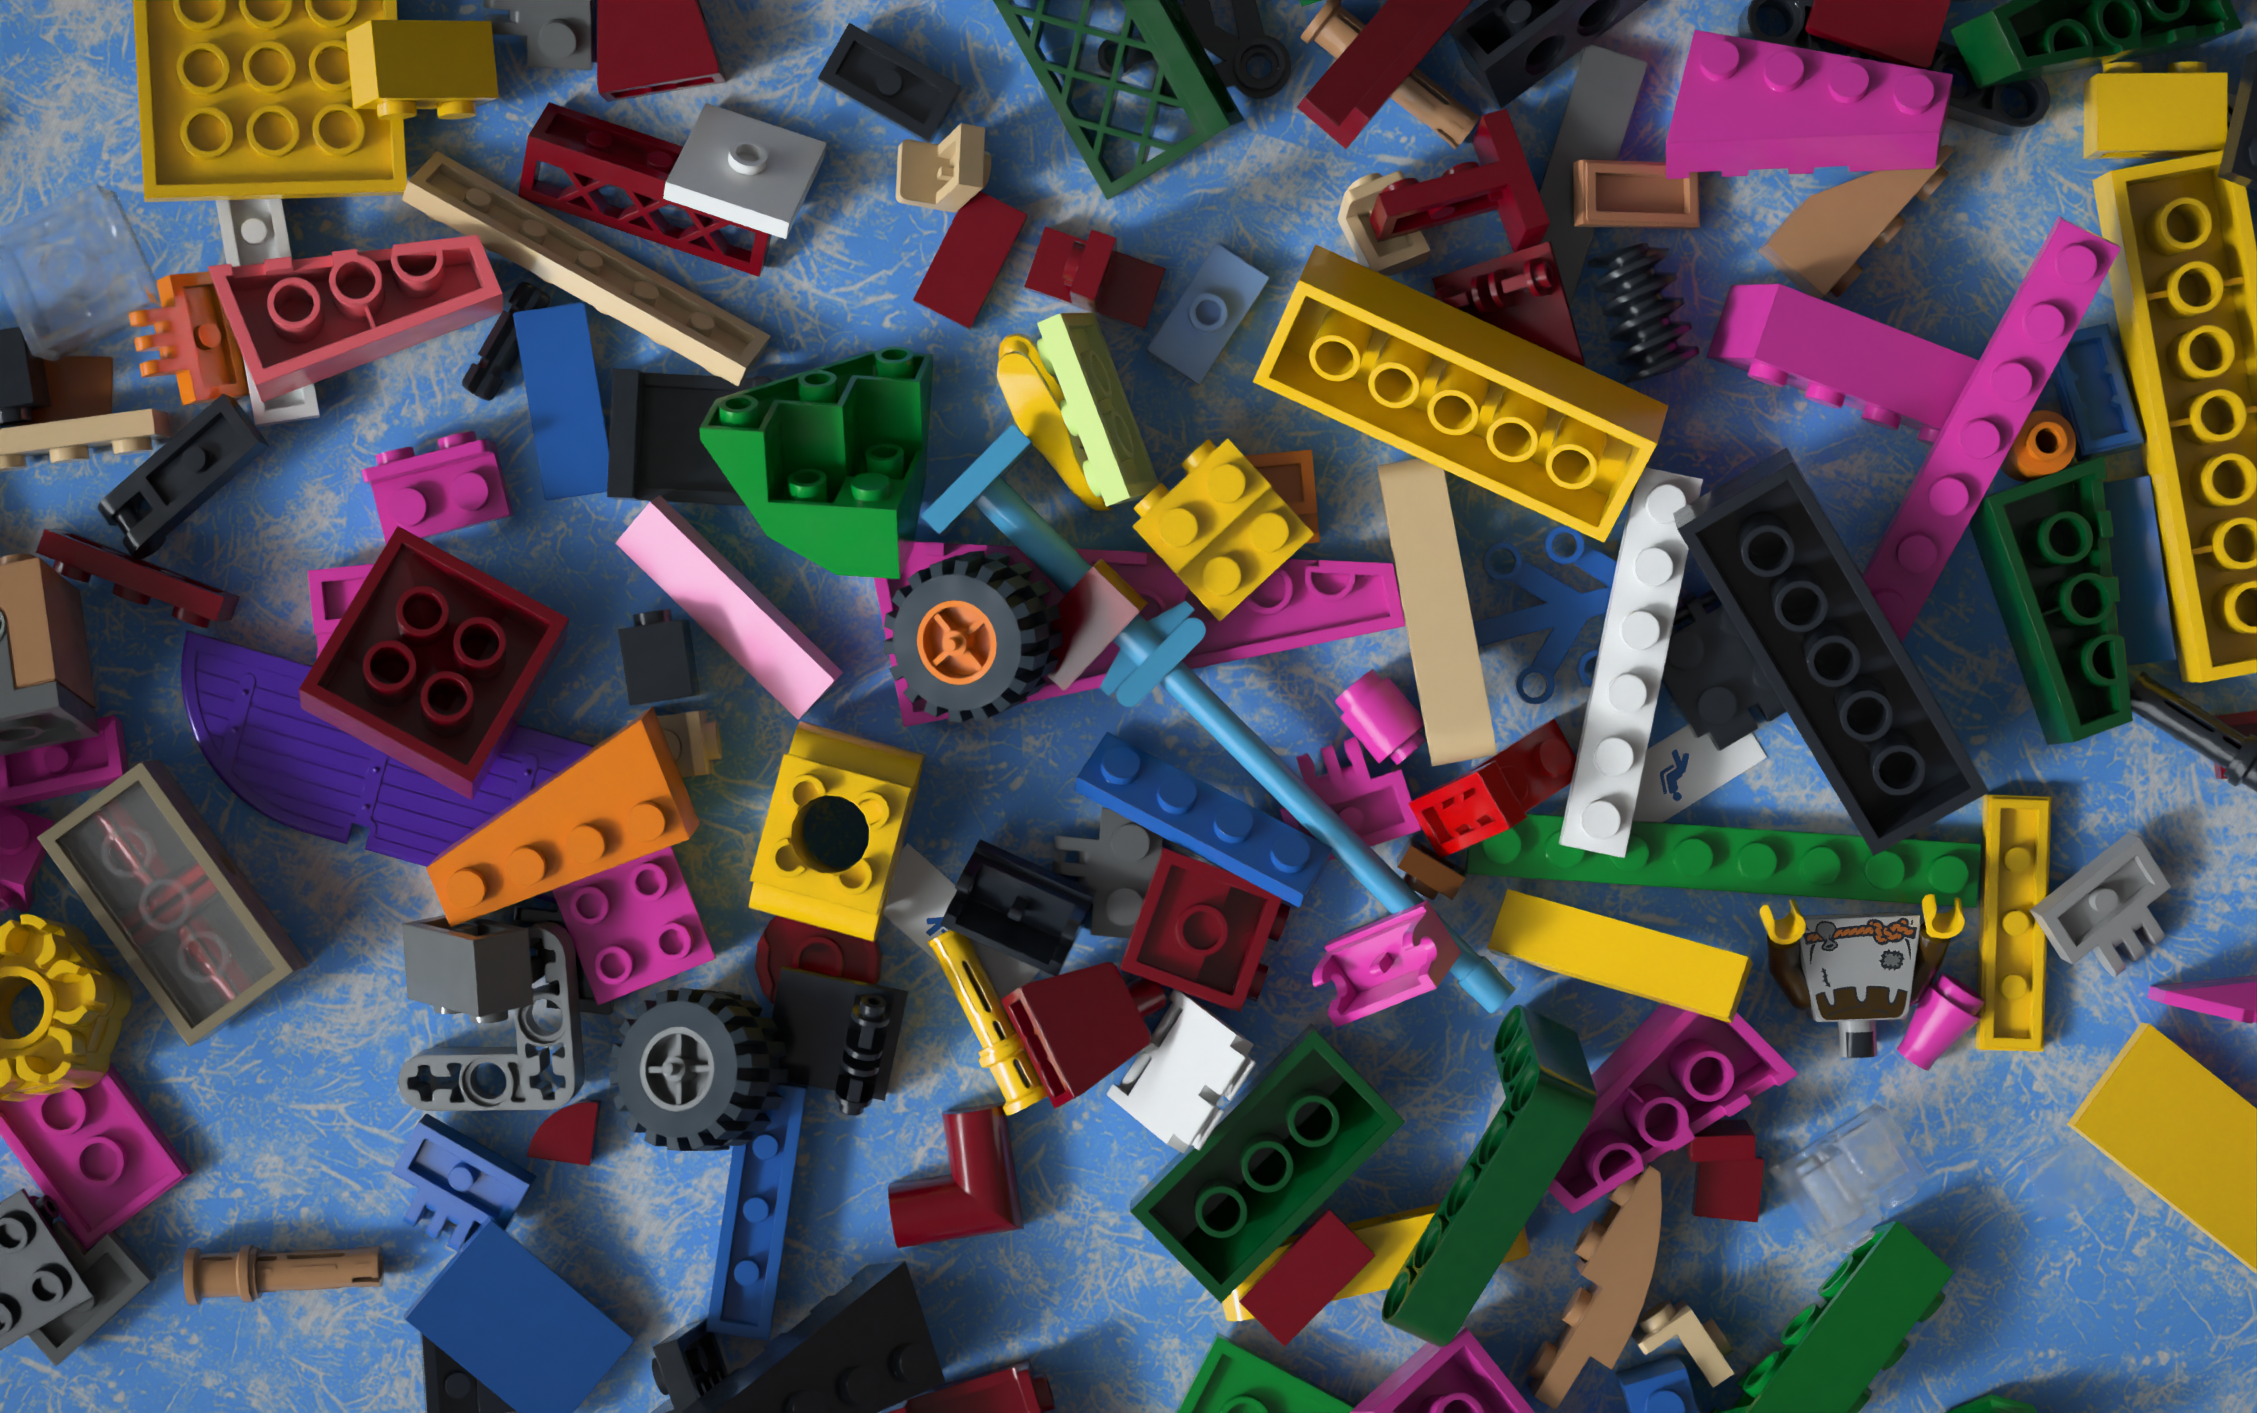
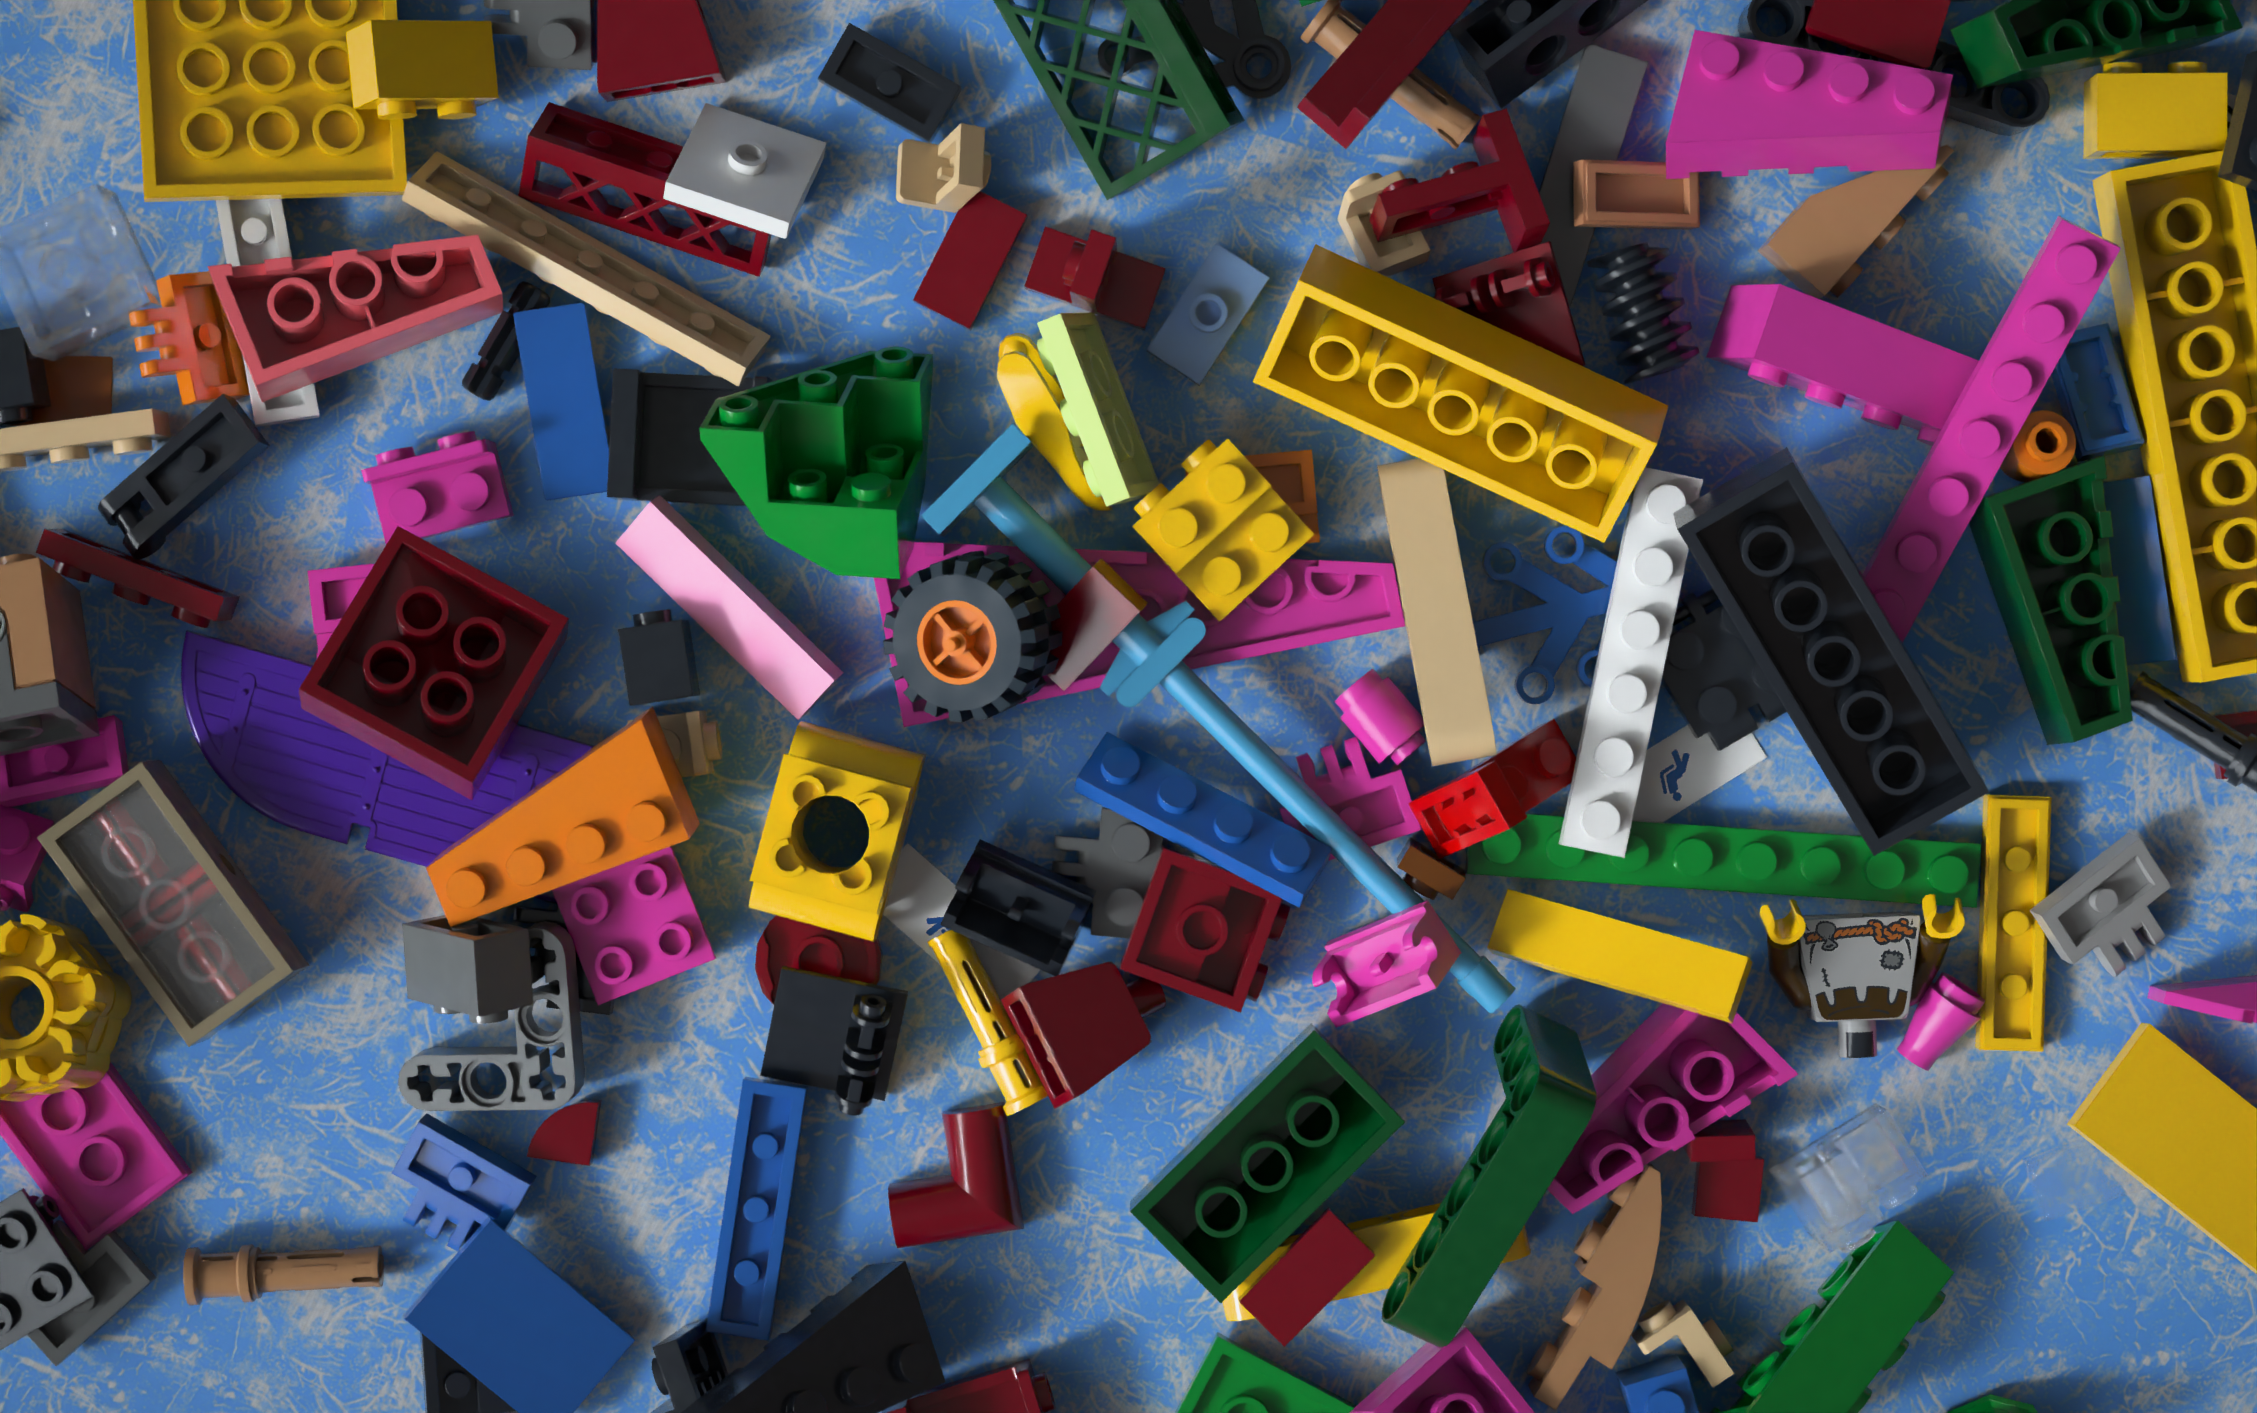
black wheel [609,988,788,1151] -> none
white plate [1107,989,1256,1153] -> none

